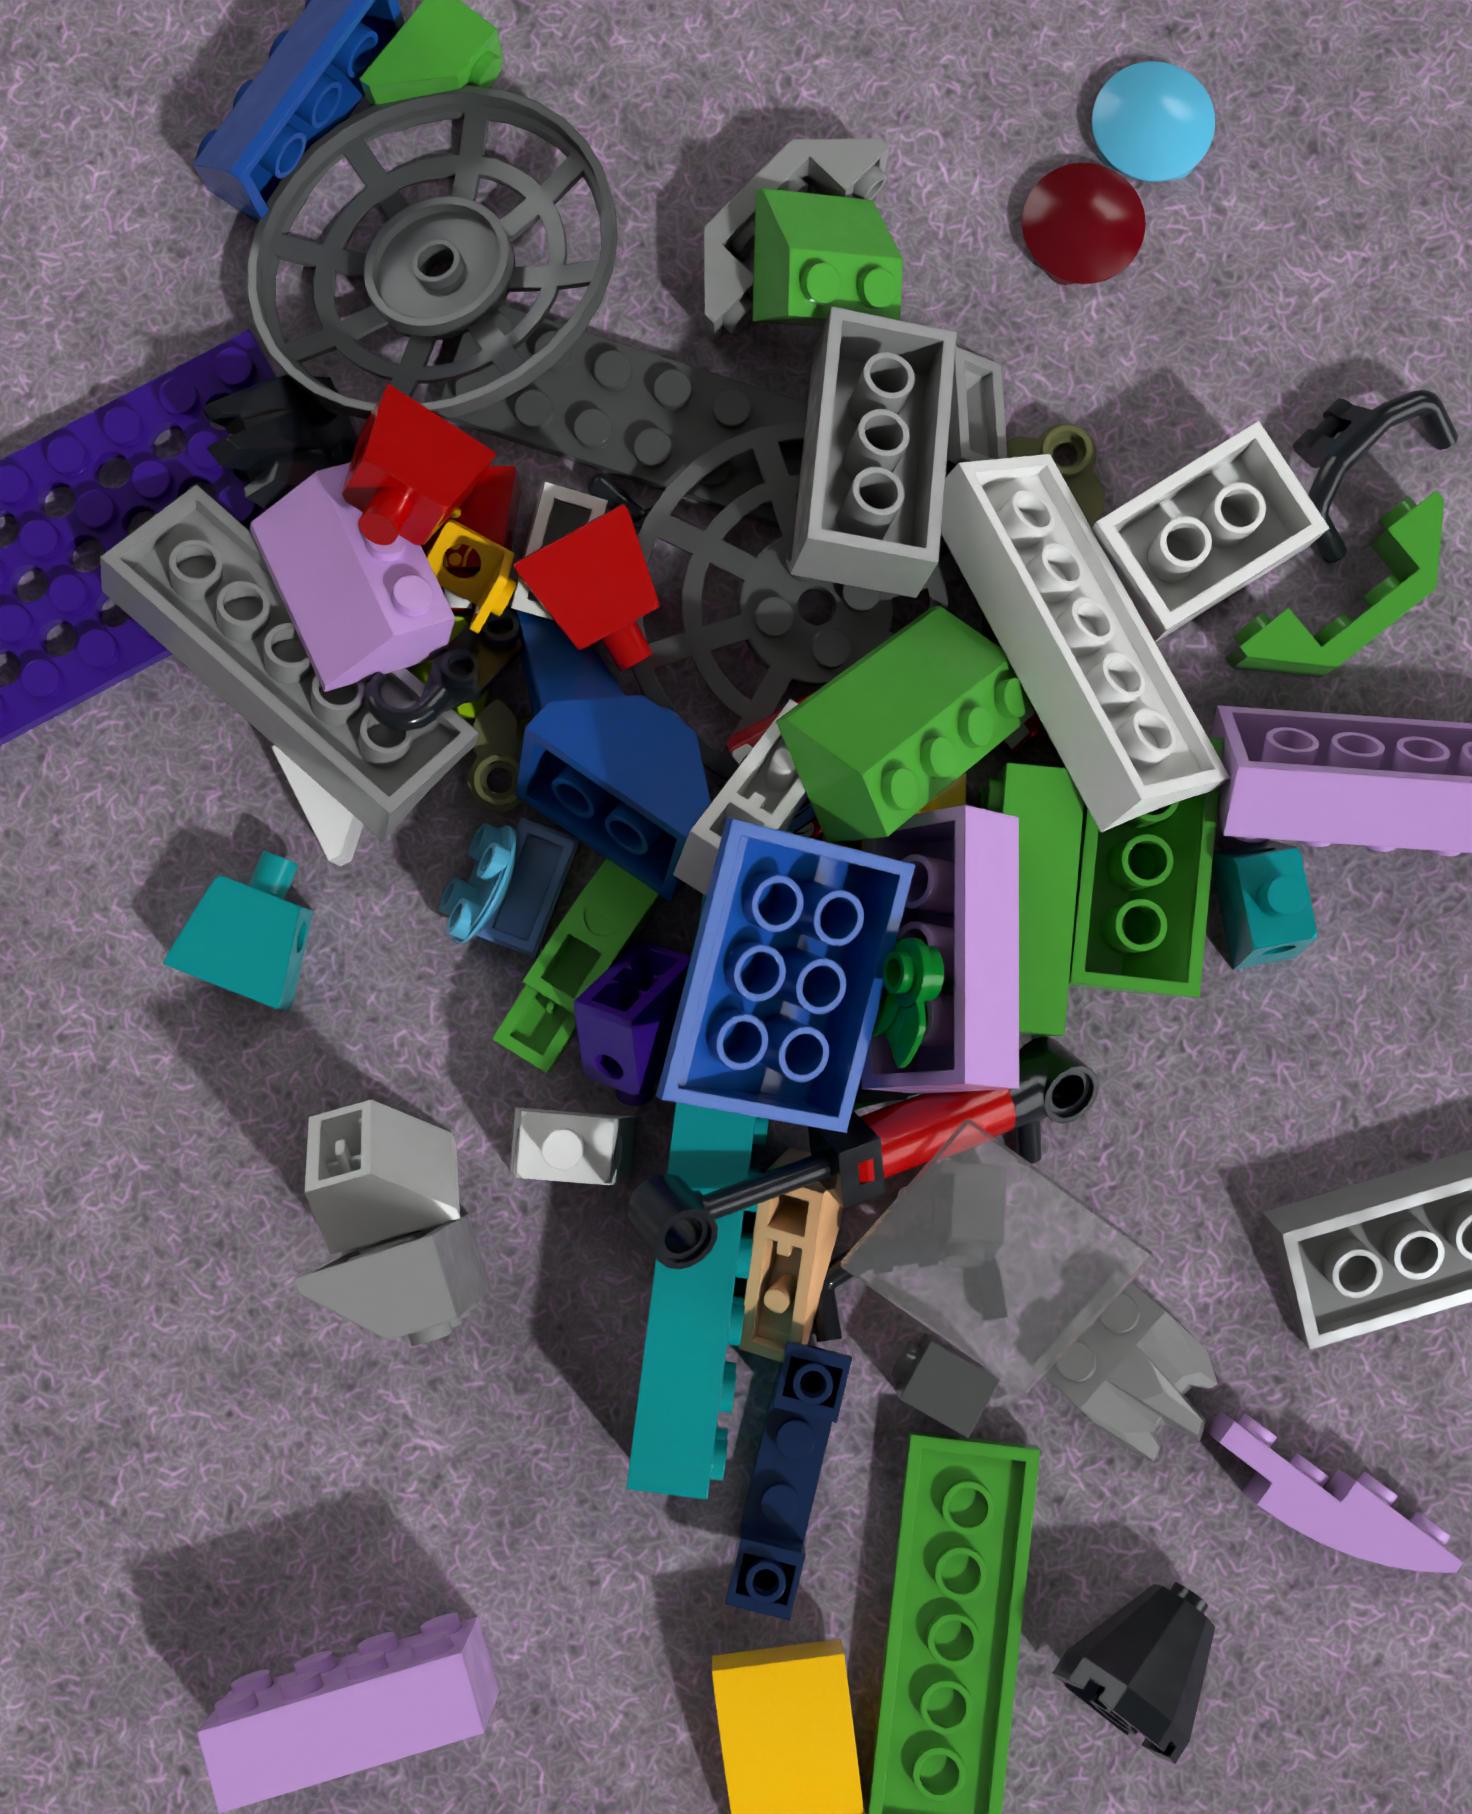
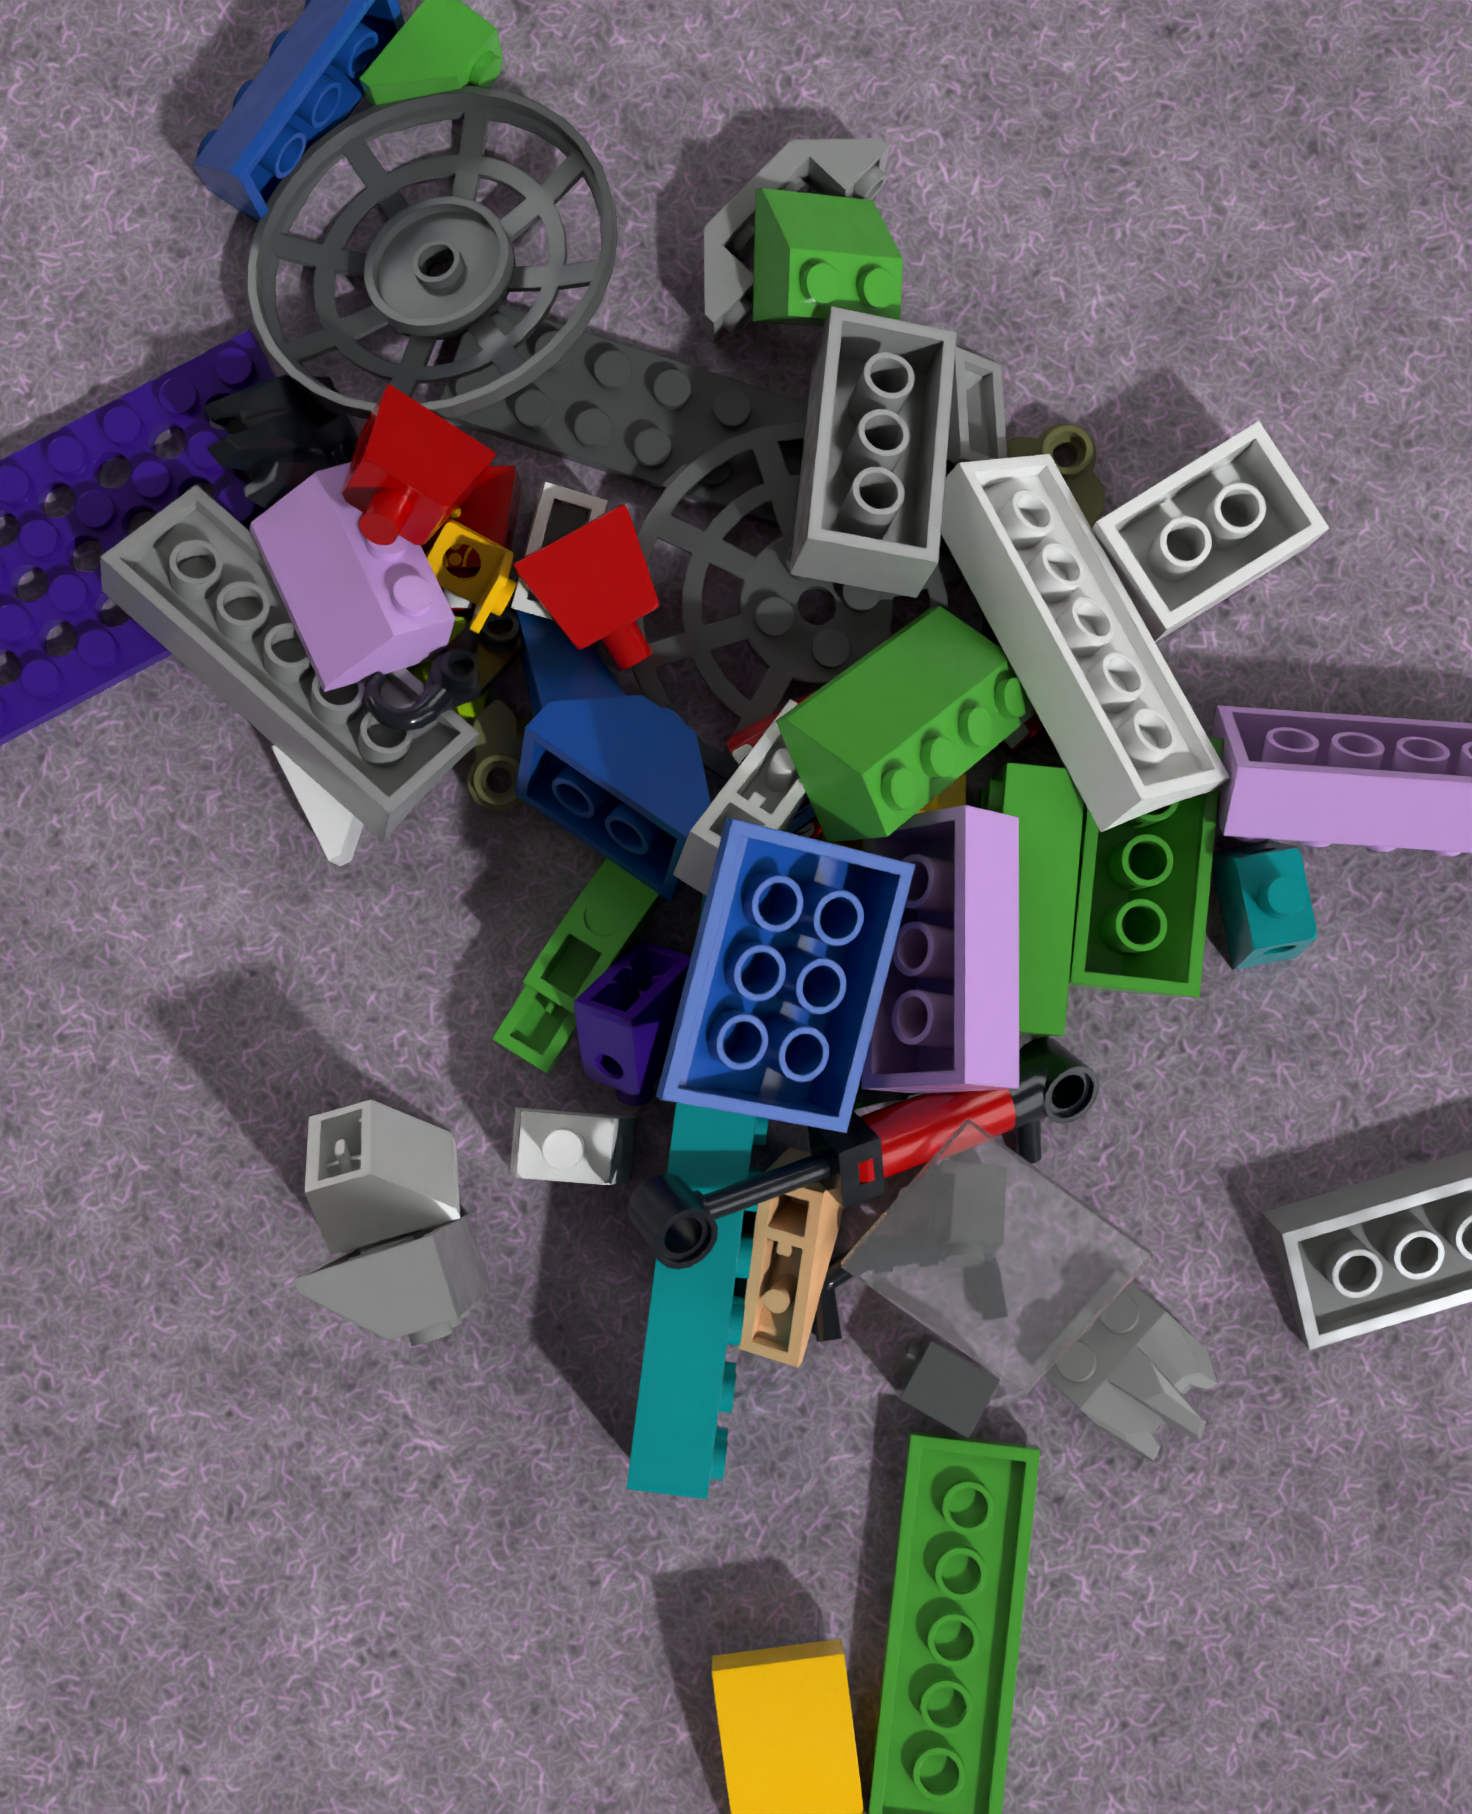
teal torso [163,850,313,1010] -> none
lavender brick [197,1613,499,1814] -> none
medium azure dish [439,823,516,944] -> none
medium blue tile [476,817,582,959] -> none
black piece [588,473,654,529] -> none
dark blue slope [725,1340,852,1620] -> none
green plate [871,937,944,1068] -> none
dark red dish [1022,163,1146,286] -> none
black cone [1052,1582,1215,1764] -> none
medium azure dish [1092,61,1215,182] -> none
lavender slope [1205,1411,1464,1573] -> none
bright green slope [1225,490,1444,678] -> none
black piece [1293,390,1458,563] -> none

